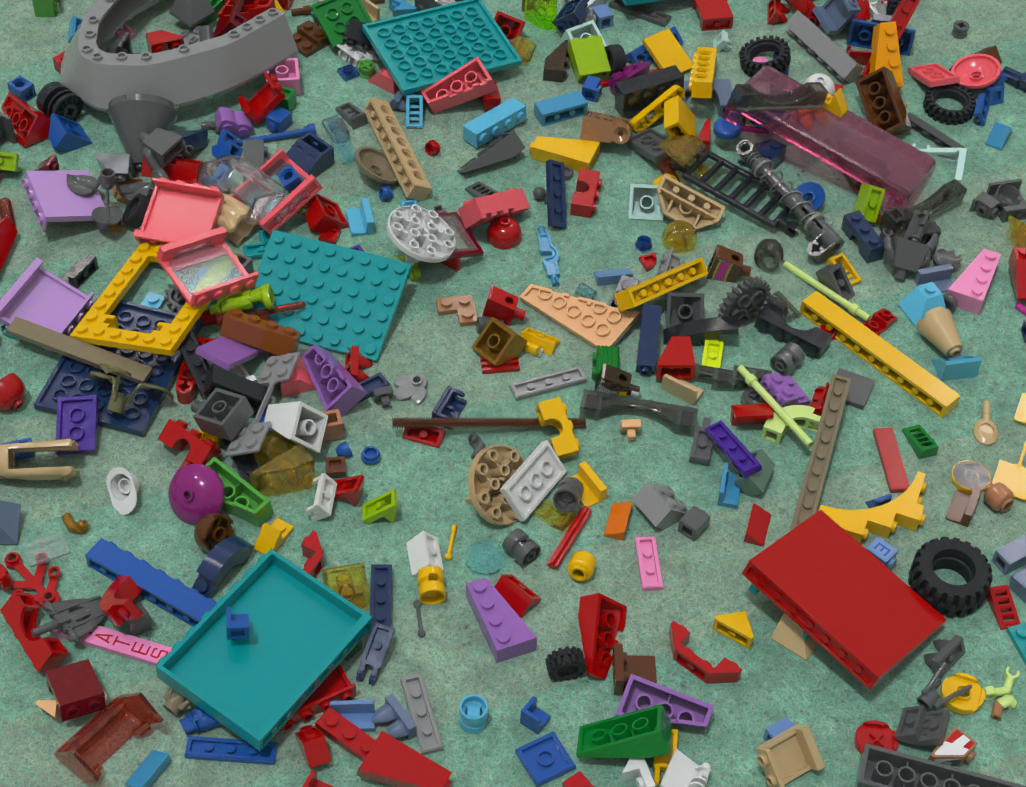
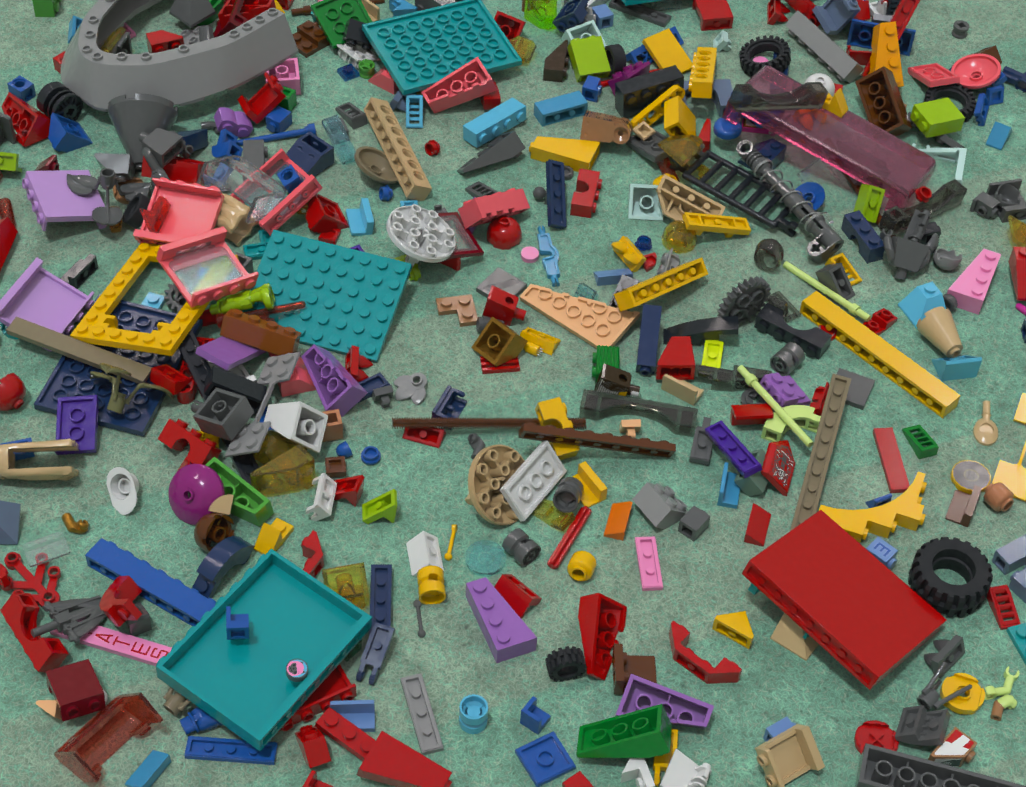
sand blue tile [371,693,417,741] -> none
light grey tile [510,366,587,401] -> none
dark grey slope [665,292,705,328] -> none
reddish brown torso [706,244,751,283] -> none
sand blue panel [914,264,954,293] -> none
none -> clear yellow tile [100,26,126,53]
none -> clear red slope [139,196,171,233]
none -> red slope [150,364,191,395]
none -> tan tile [208,494,234,515]
none -> tile [286,659,308,682]
none -> tile [476,267,527,298]
none -> reddish brown plate [518,422,676,458]
none -> bright pink tile [521,246,539,263]
none -> yellow tile [611,236,647,272]
none -> tan slope [632,121,656,141]
none -> yellow hinge [682,212,751,238]
none -> red tile [761,440,795,496]
none -> lime brick [910,97,965,138]
none -> red plate [915,186,932,203]

